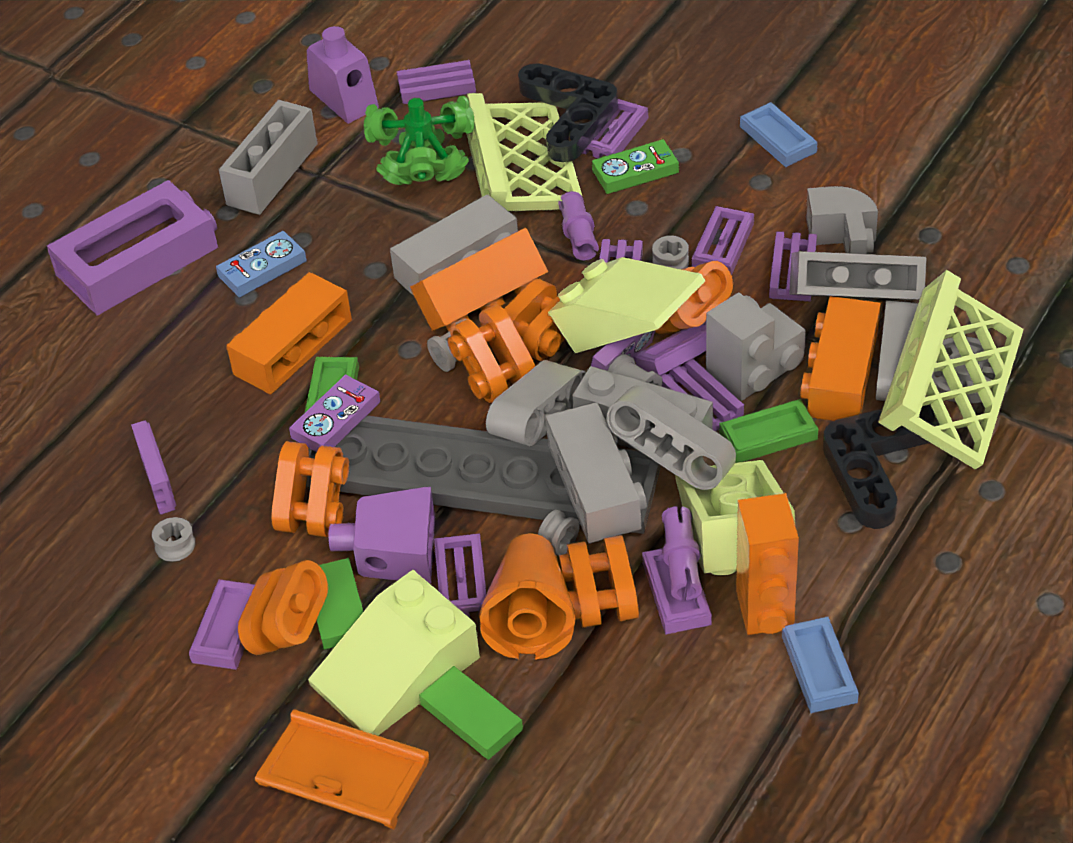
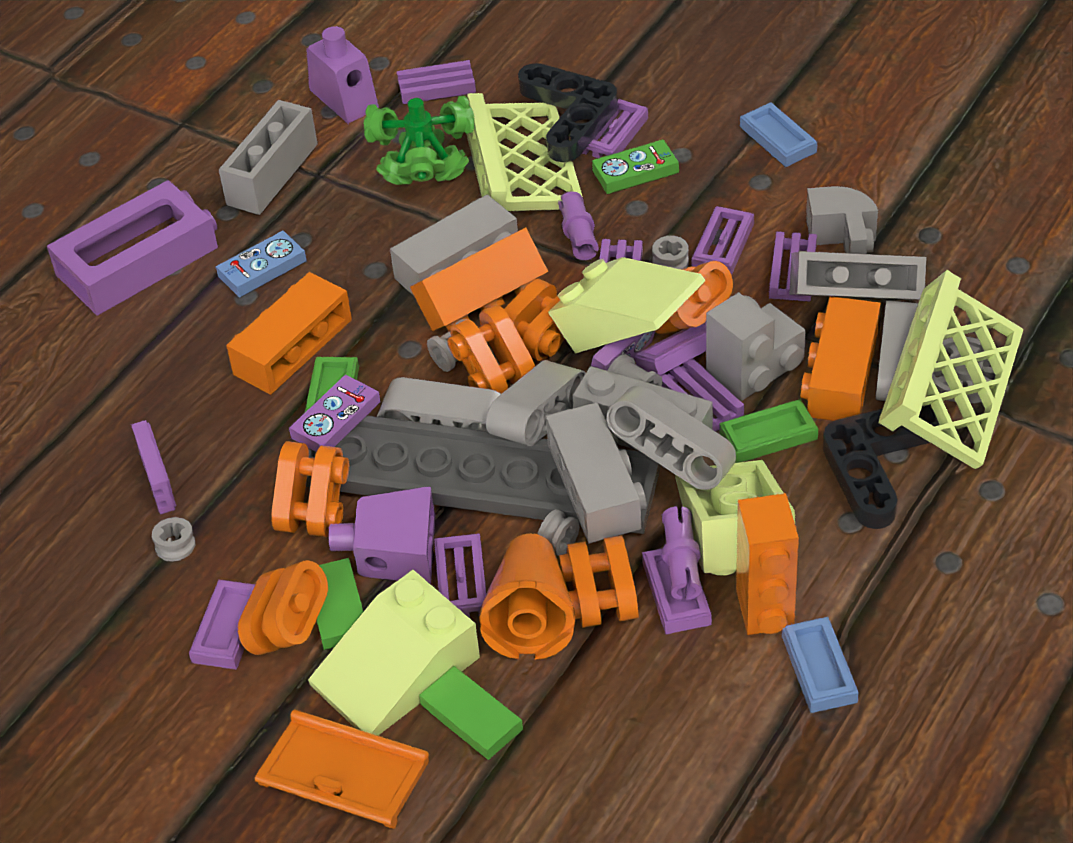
none -> light grey beam [377,377,501,431]

